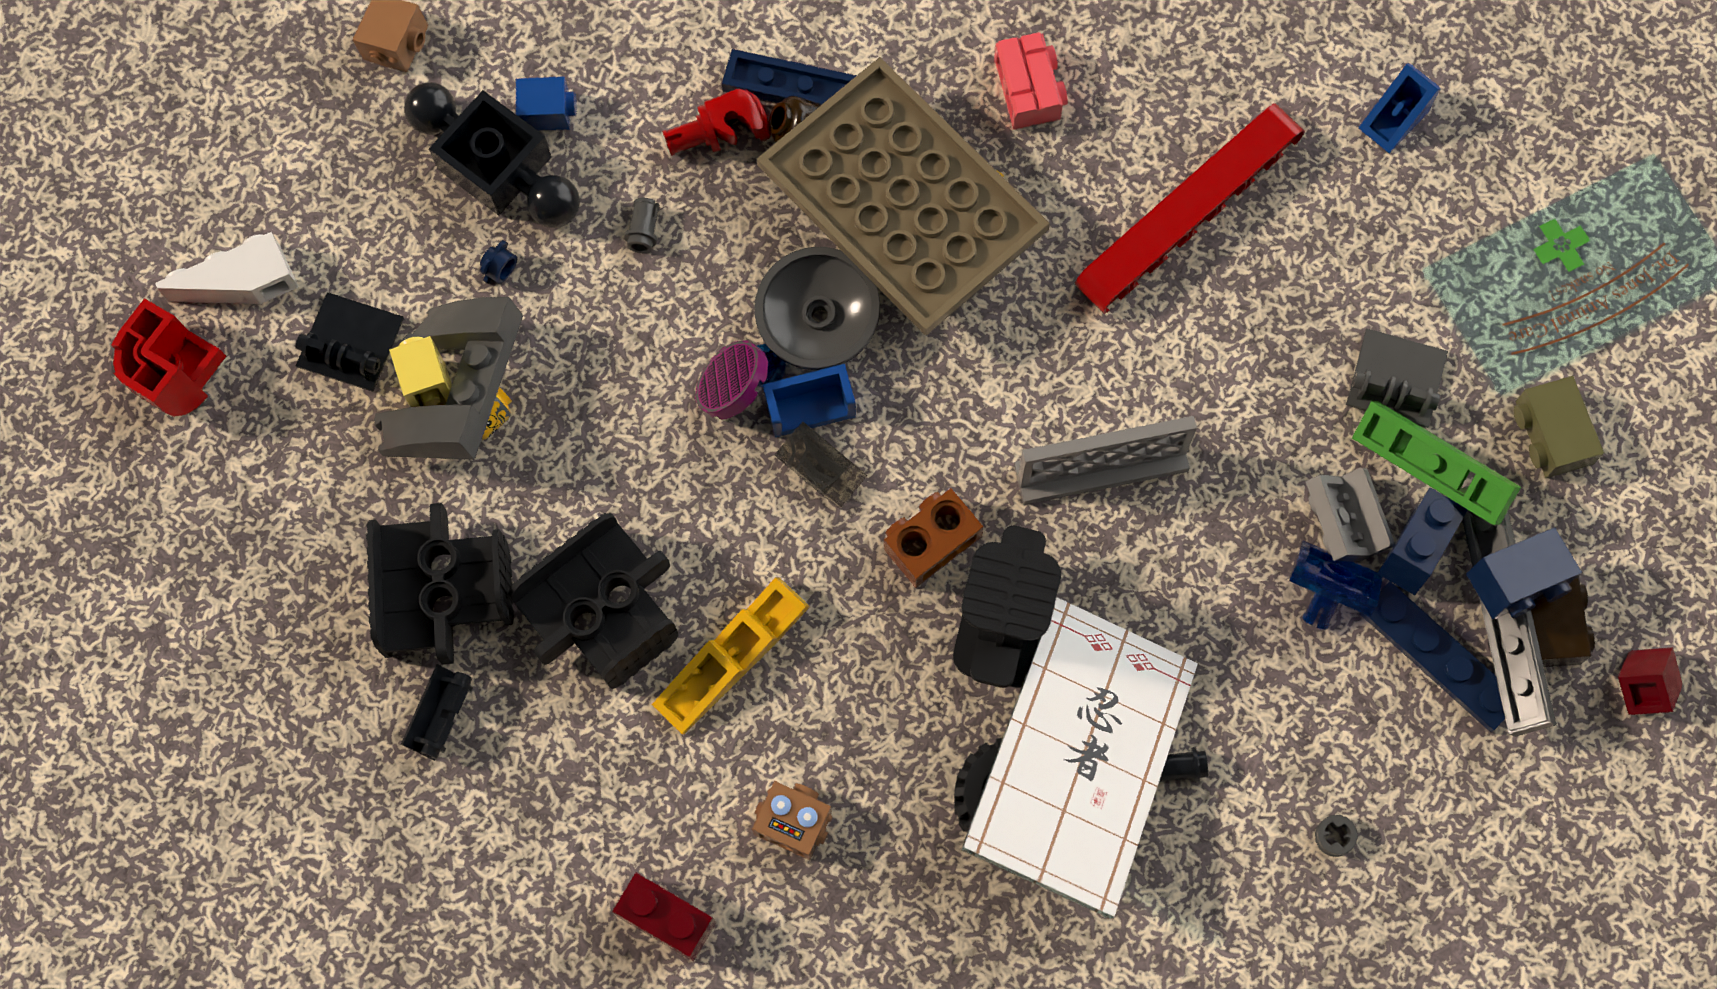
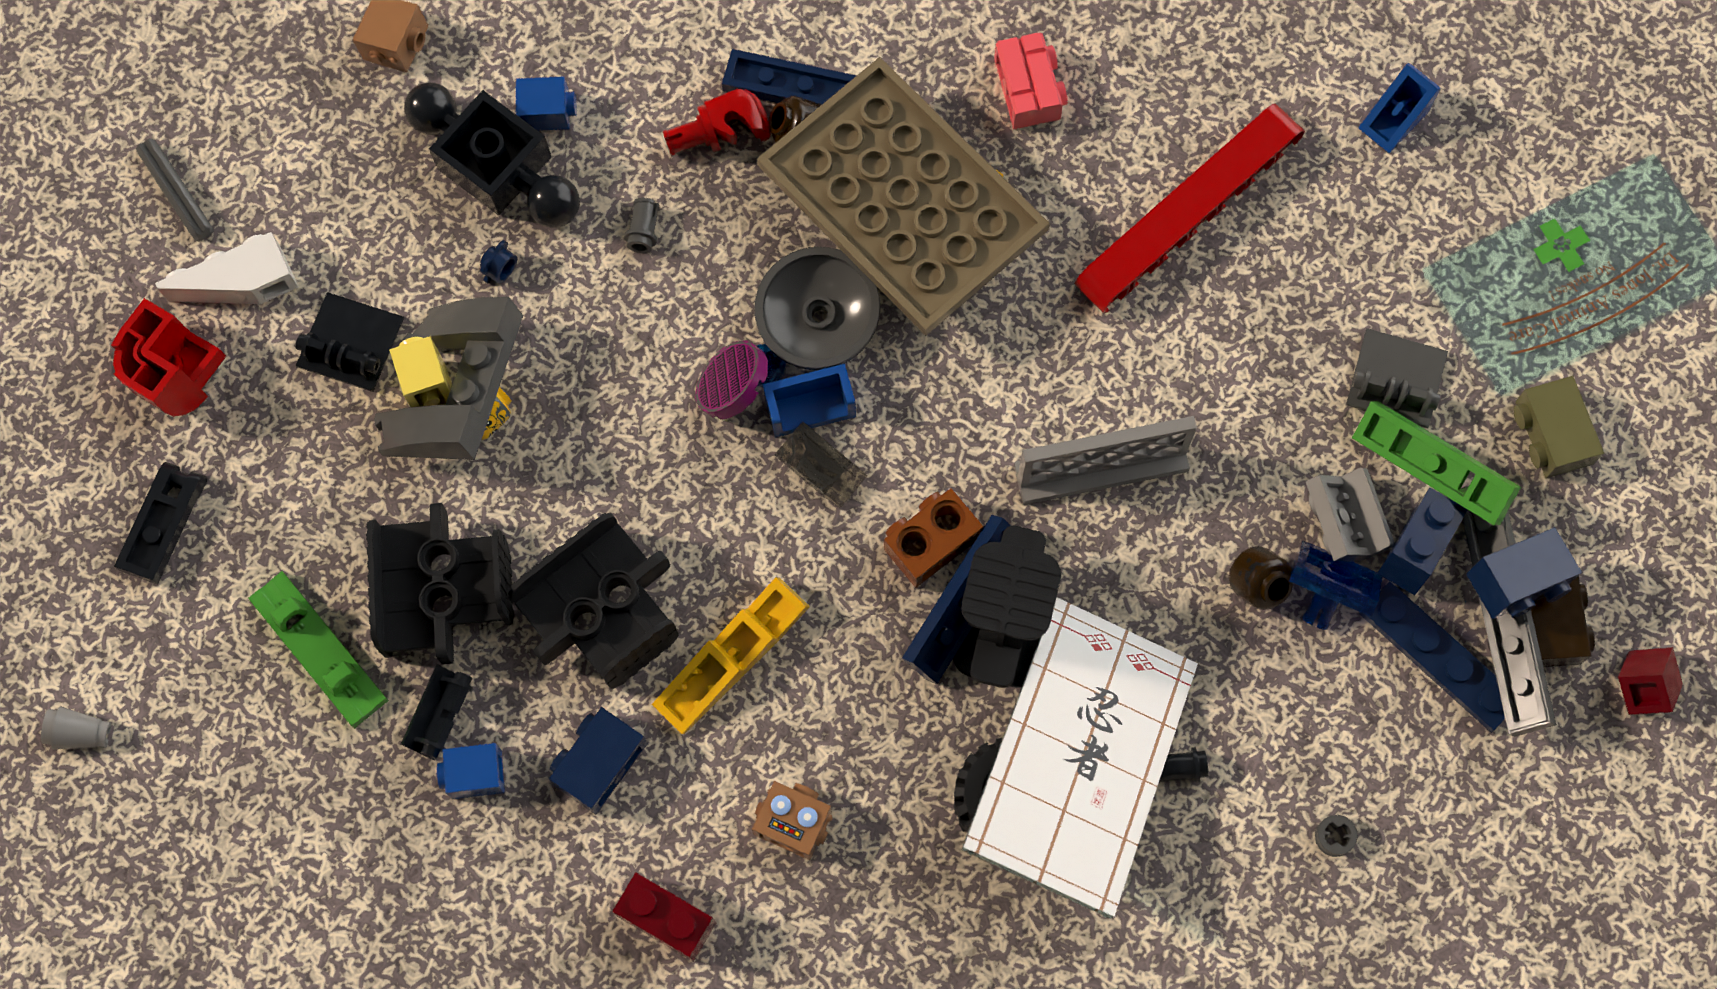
none -> light grey cone [41,706,111,750]
none -> black plate [114,462,207,585]
none -> dark grey axle [136,138,214,241]
none -> bright green hinge [248,571,389,729]
none -> blue brick [437,743,505,799]
none -> dark blue brick [549,707,648,815]
none -> dark blue plate [901,515,1011,684]
none -> dark brown head [1229,546,1294,610]

